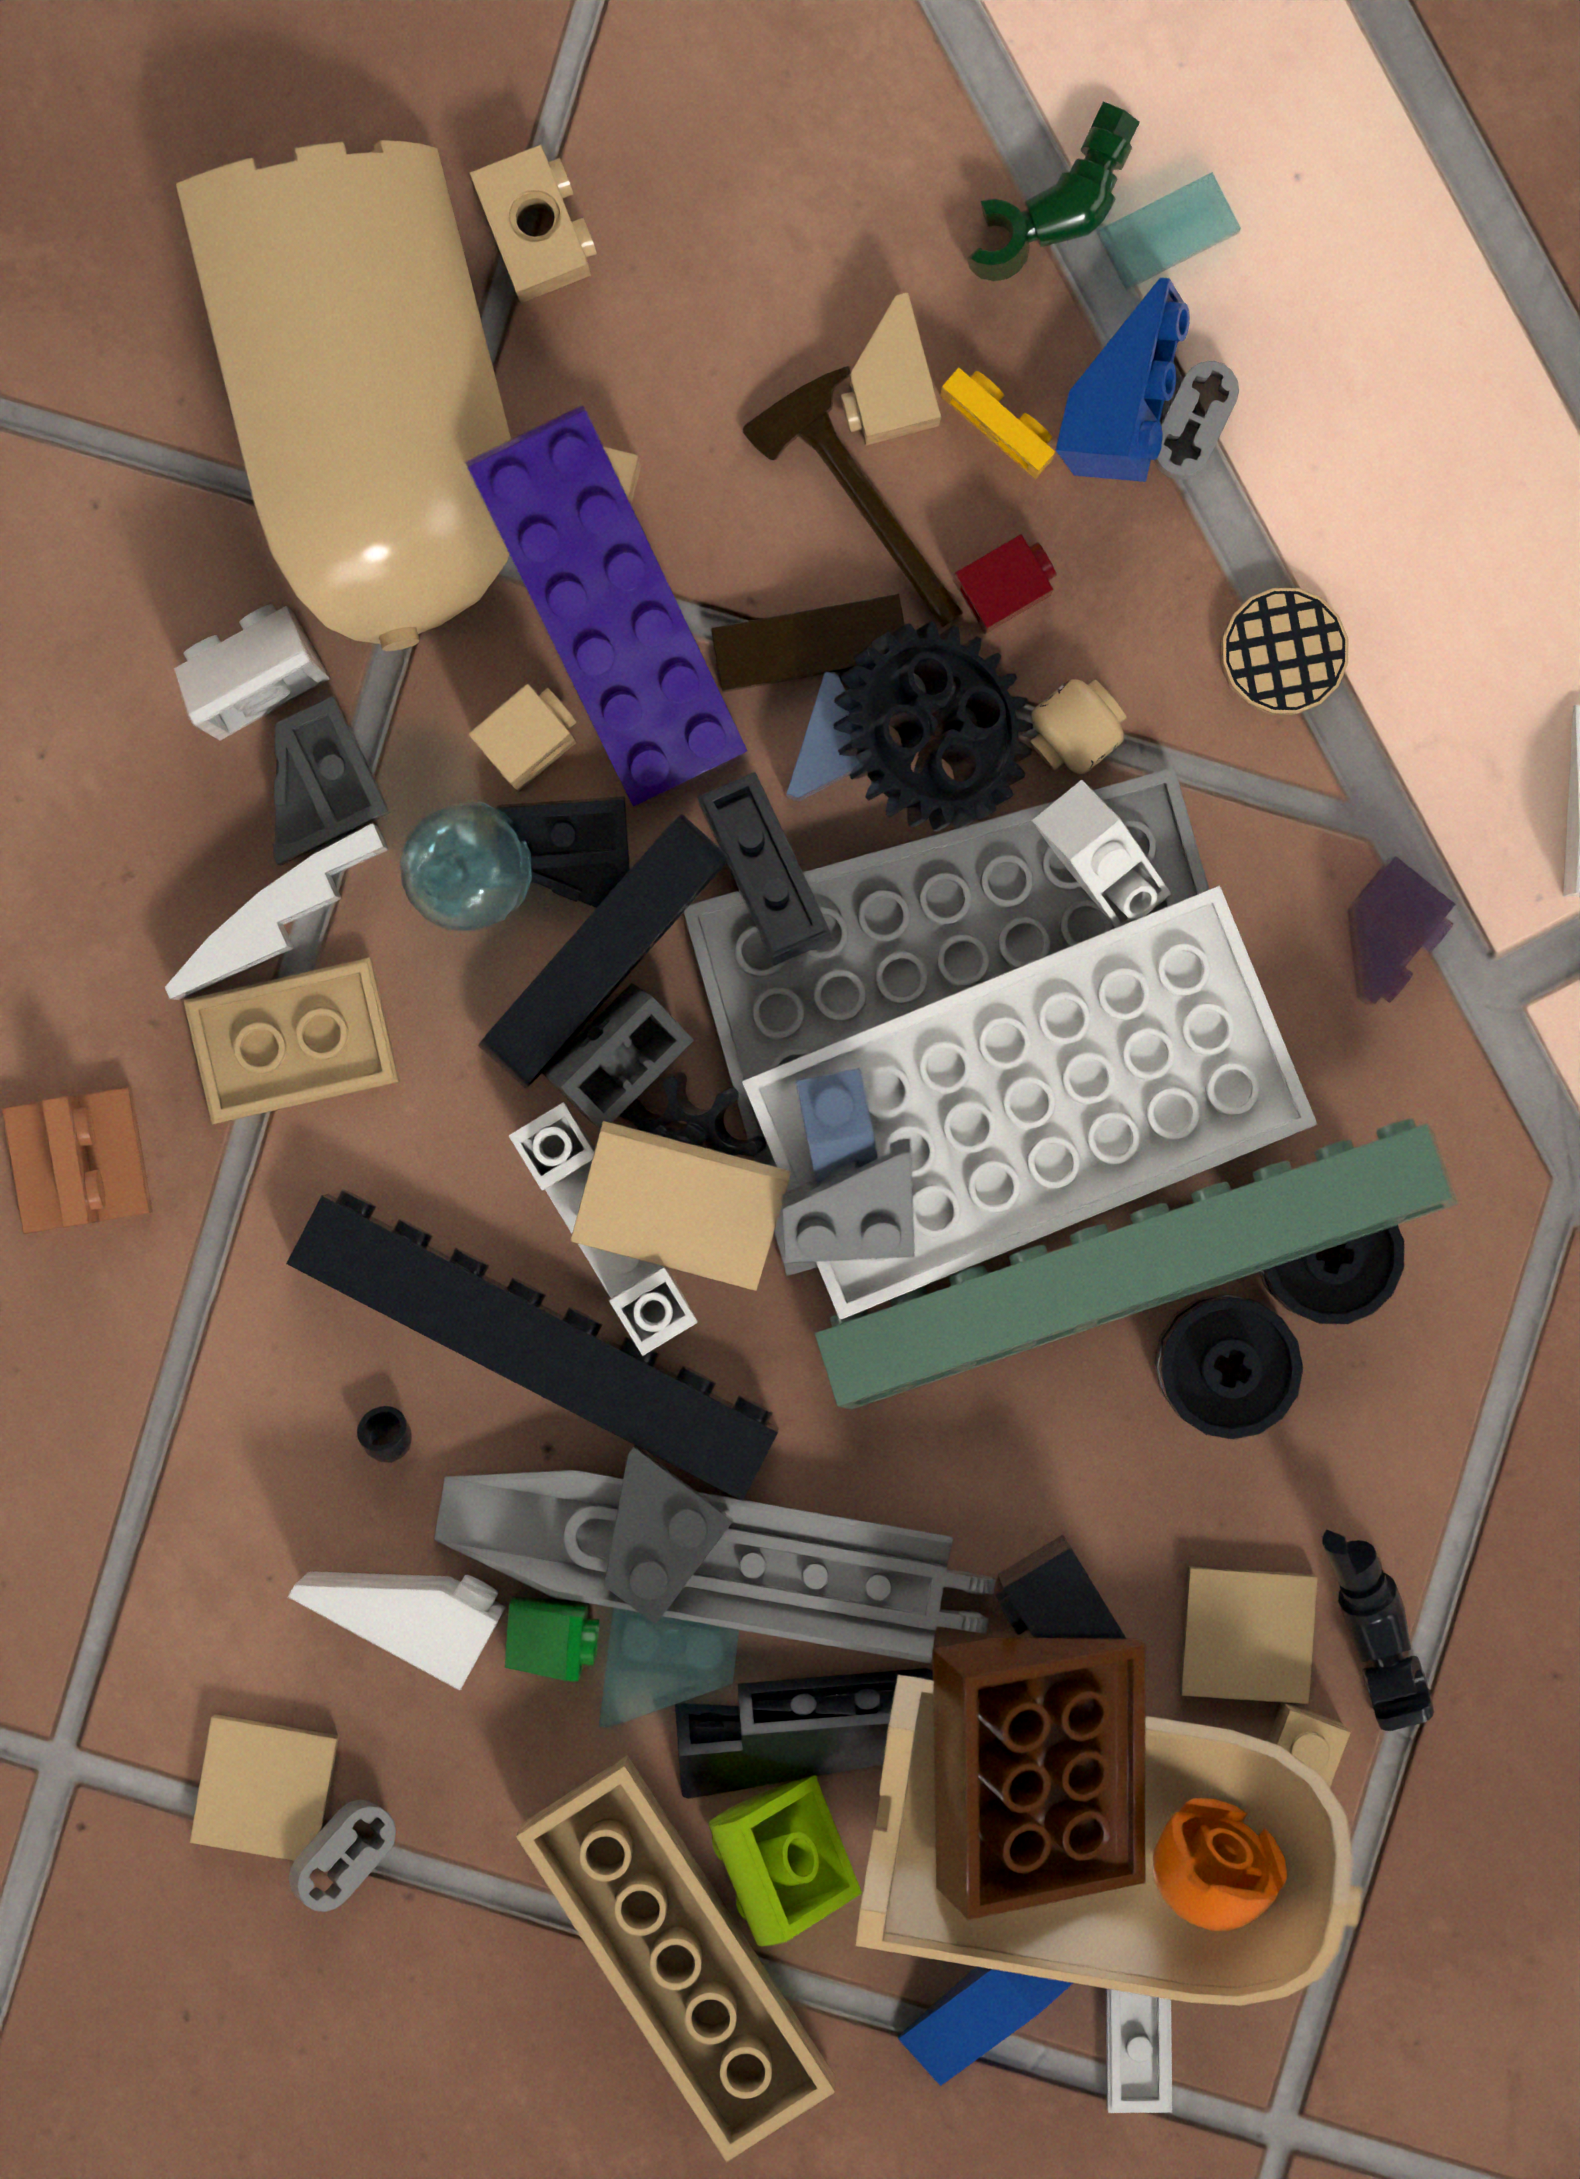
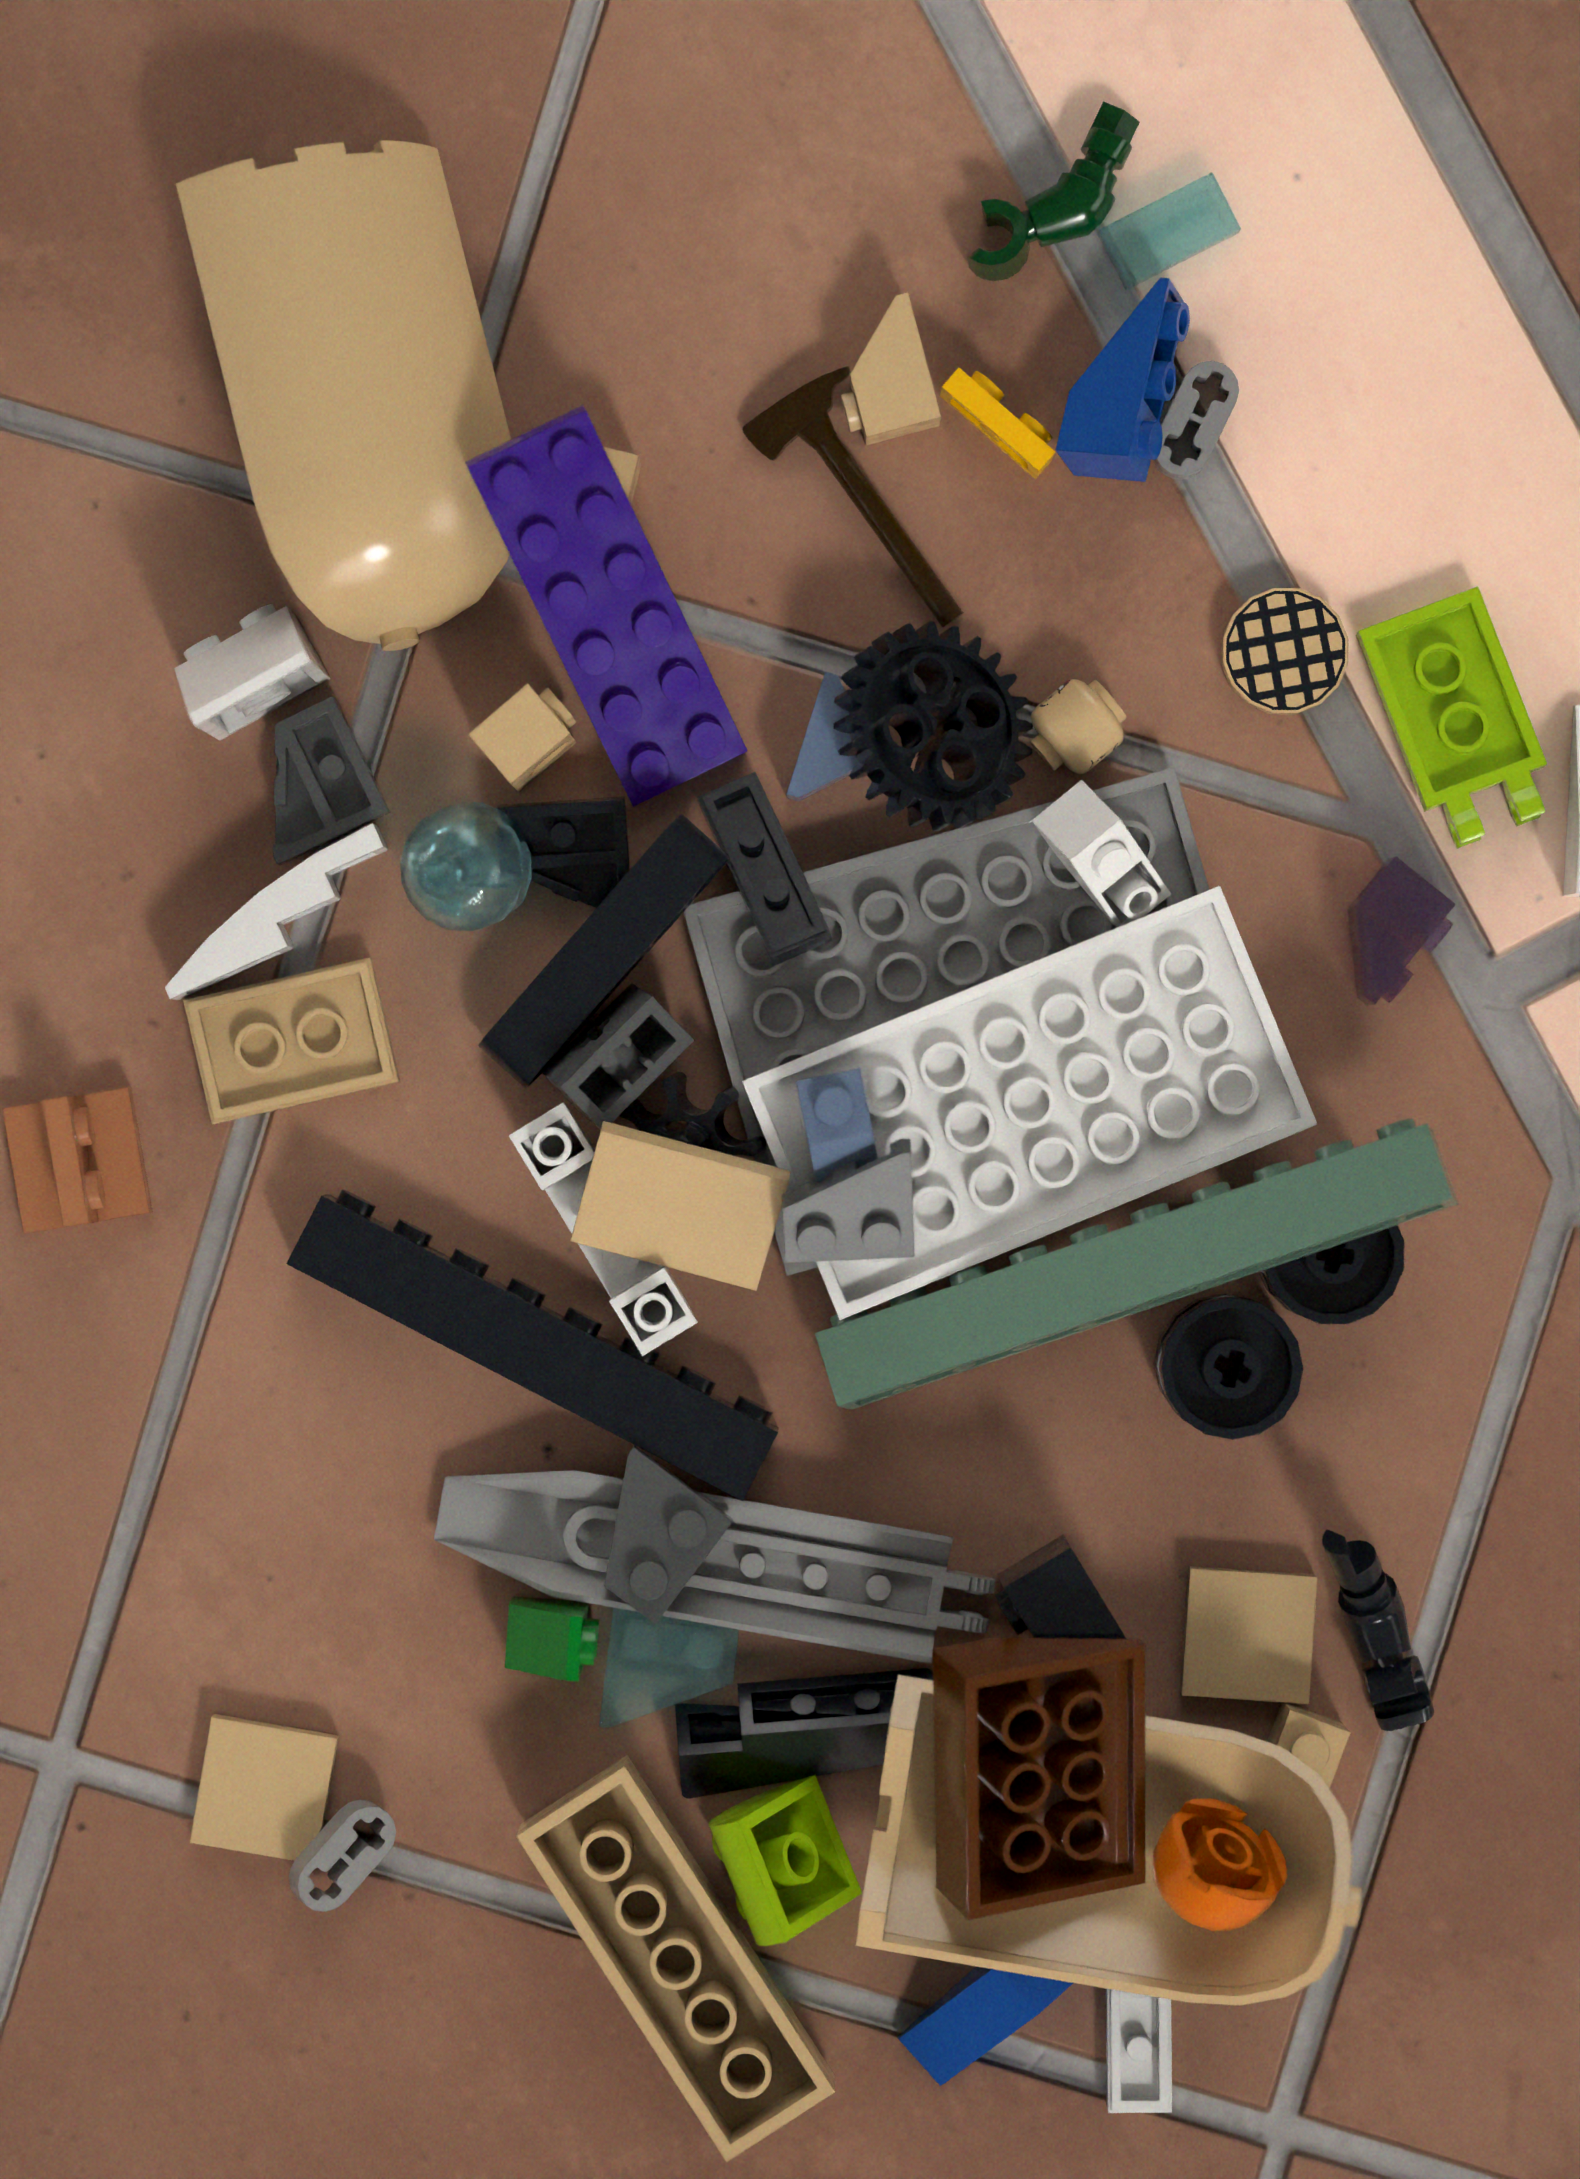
white slope [288,1571,506,1690] -> none
black hinge [357,1406,412,1463] -> none
tan brick [470,145,597,304] -> none
dark brown tile [711,594,905,693] -> none
dark red brick [953,534,1057,634] -> none
none -> lime tile [1356,586,1547,848]

